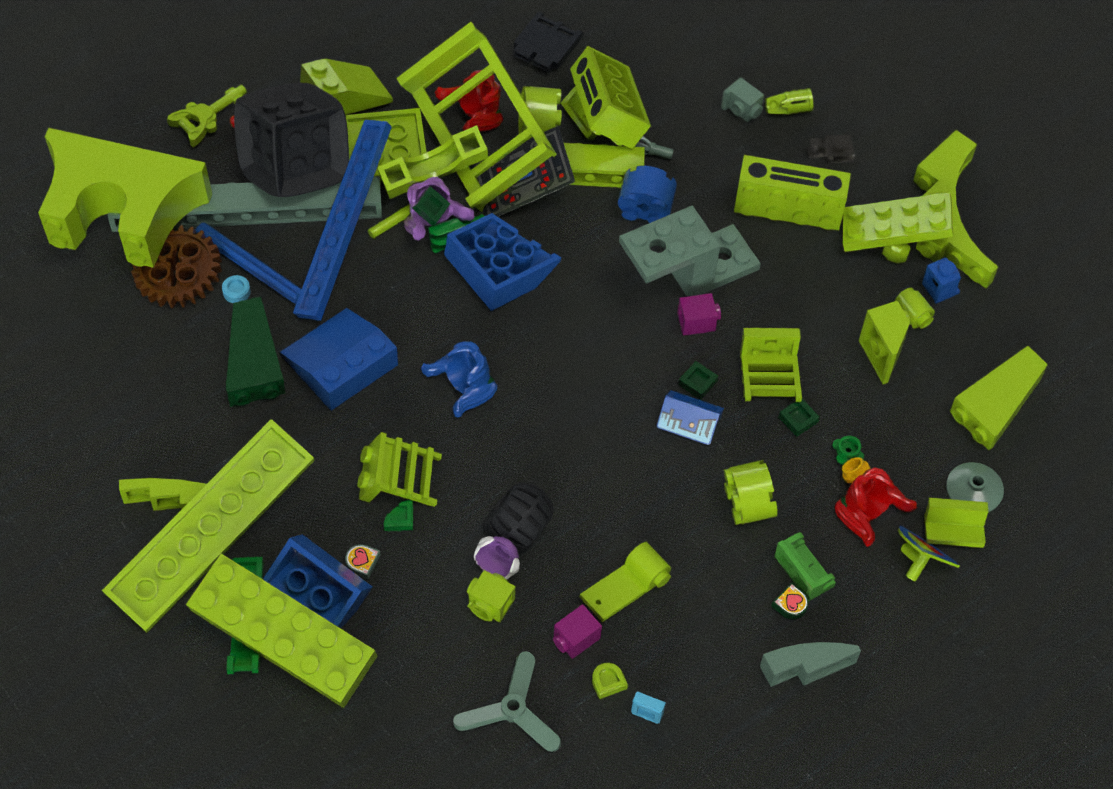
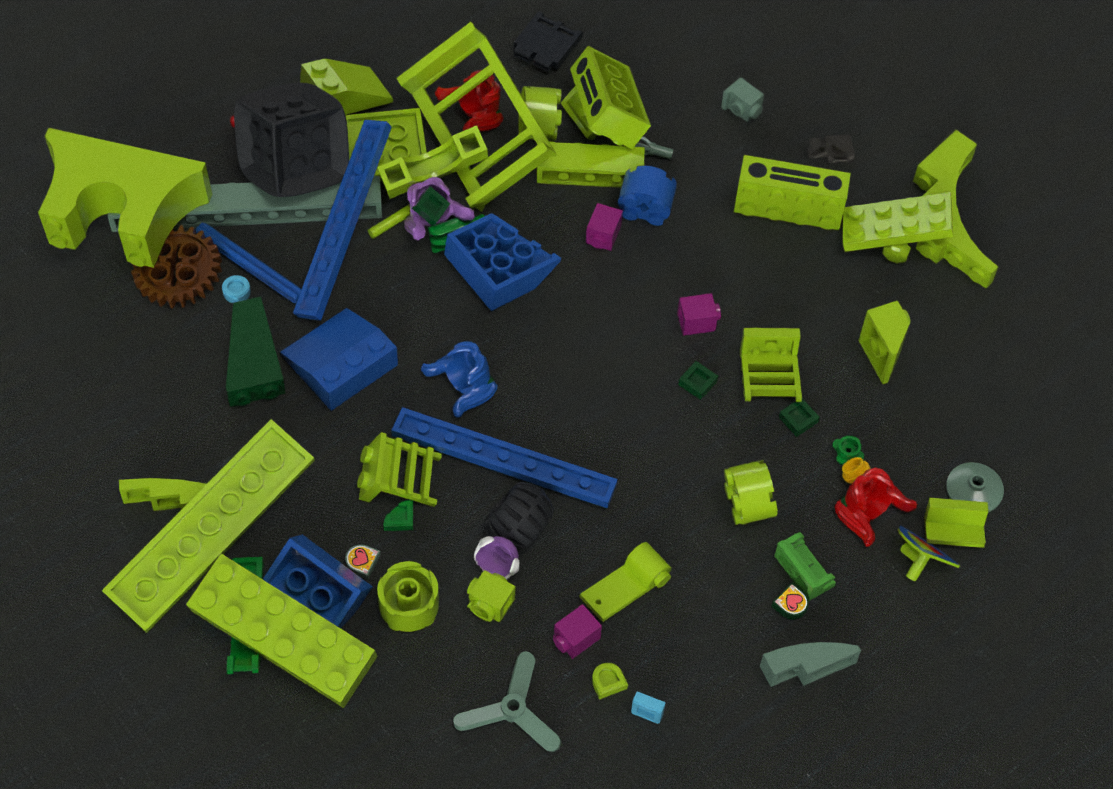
lime piece [167,85,247,147] -> none
black sticker [471,126,575,217] -> none
sand green bracket [619,205,761,297] -> none
panel [657,390,724,445] -> none
lime hinge [765,88,813,115] -> none
lime brick [895,288,935,329] -> none
blue brick [922,257,961,304] -> none
lime slope [950,346,1048,450] -> none
none -> lime brick [377,561,439,632]
none -> blue plate [391,407,618,509]
none -> magenta brick [586,203,623,251]

